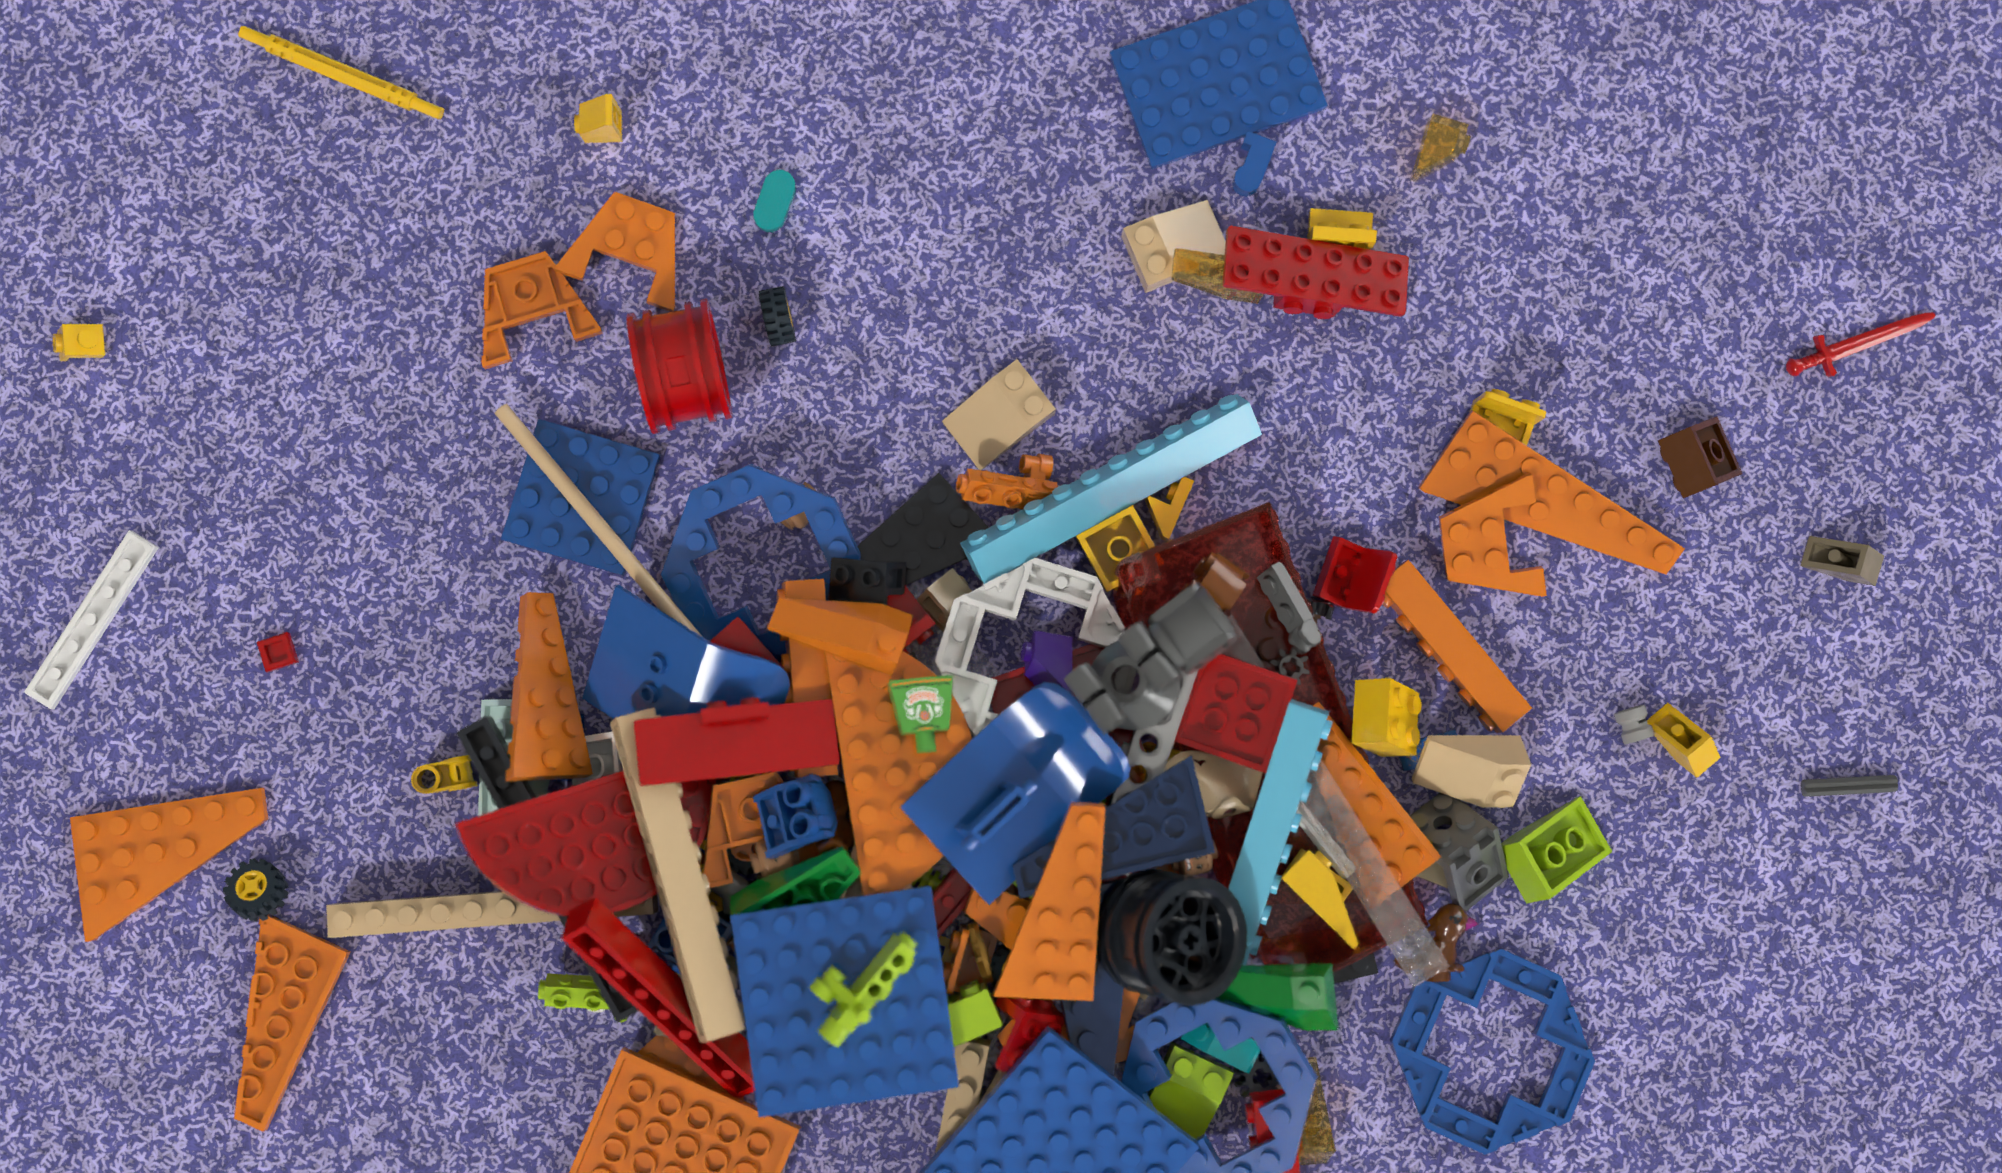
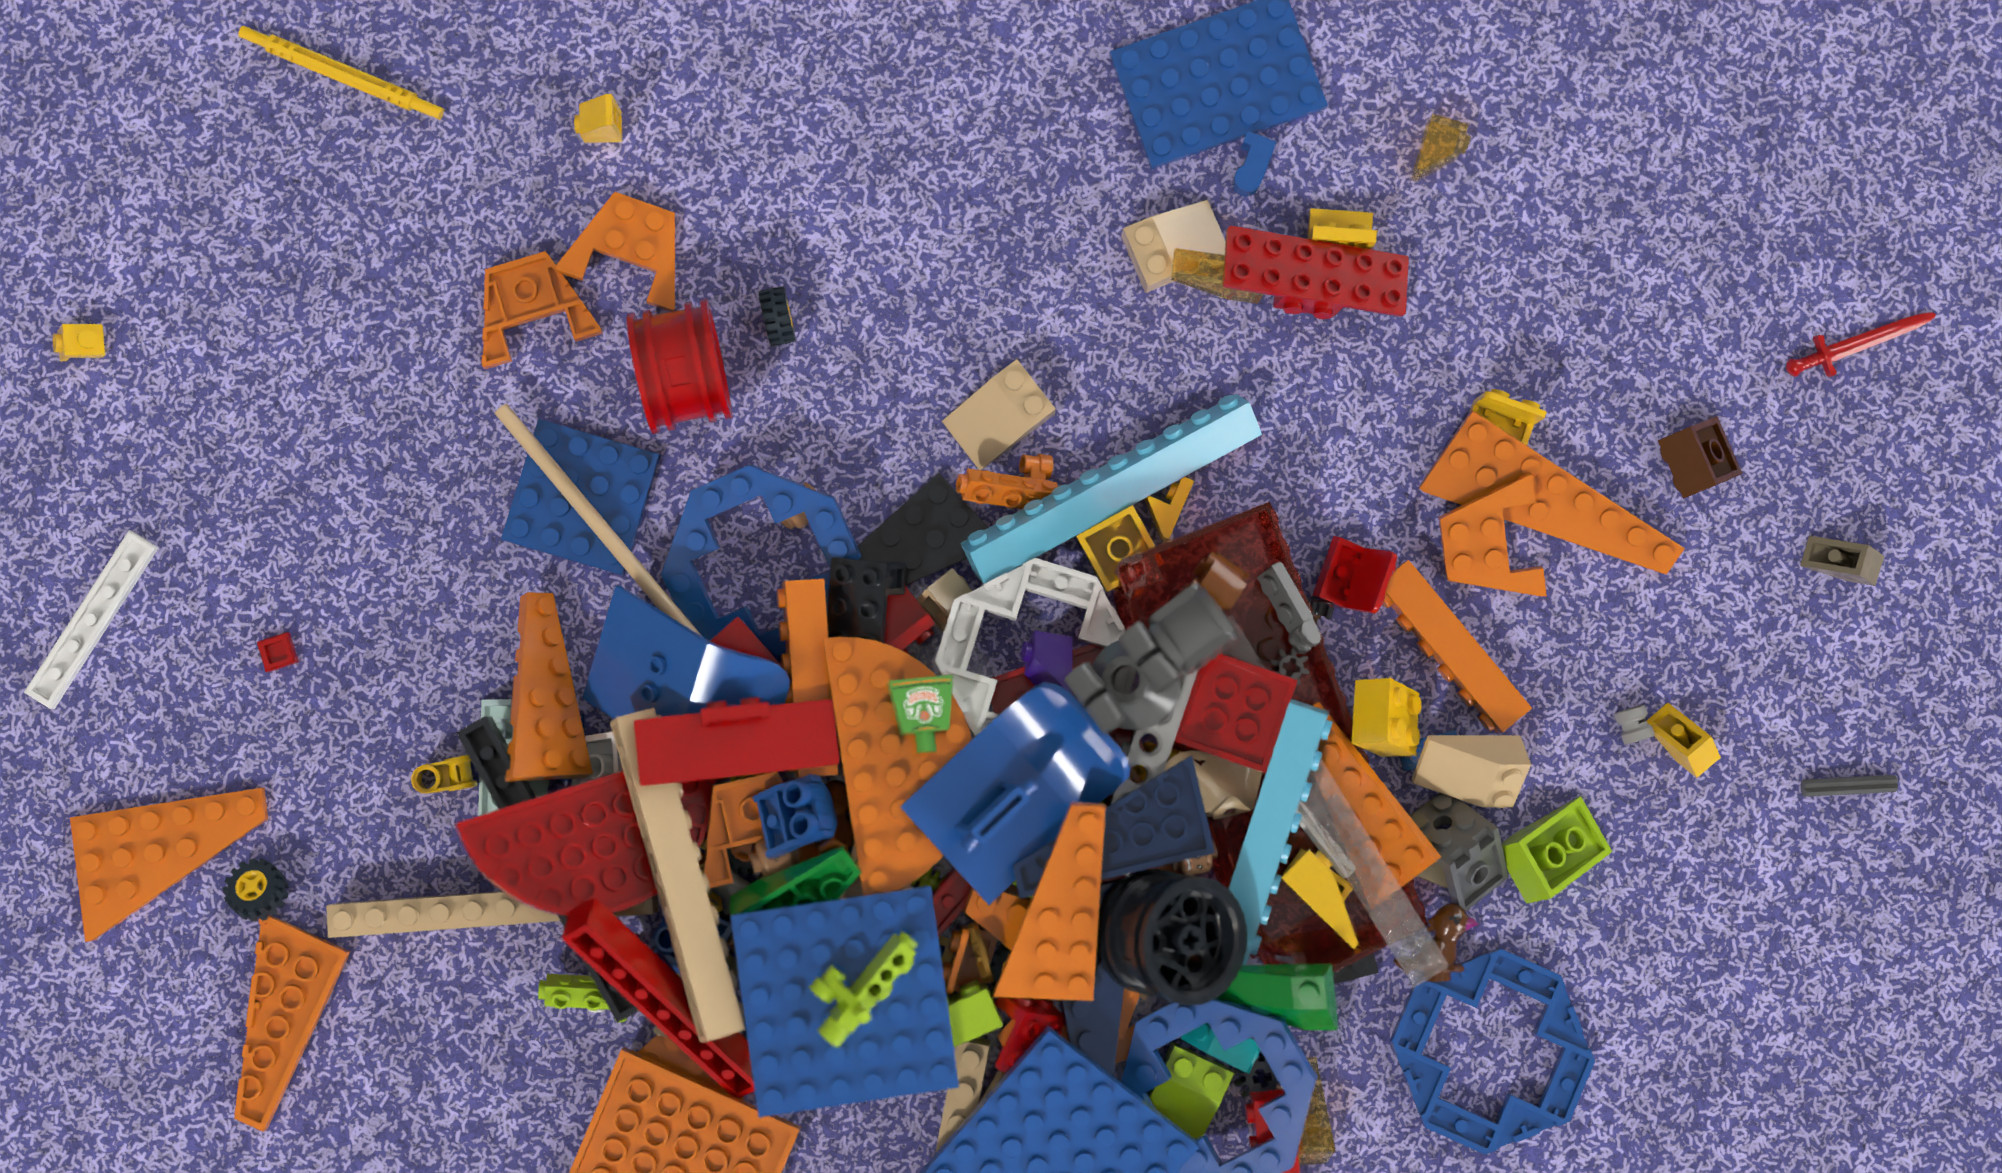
teal tile [753,170,796,232] -> none
orange wedge [767,598,913,675] -> none

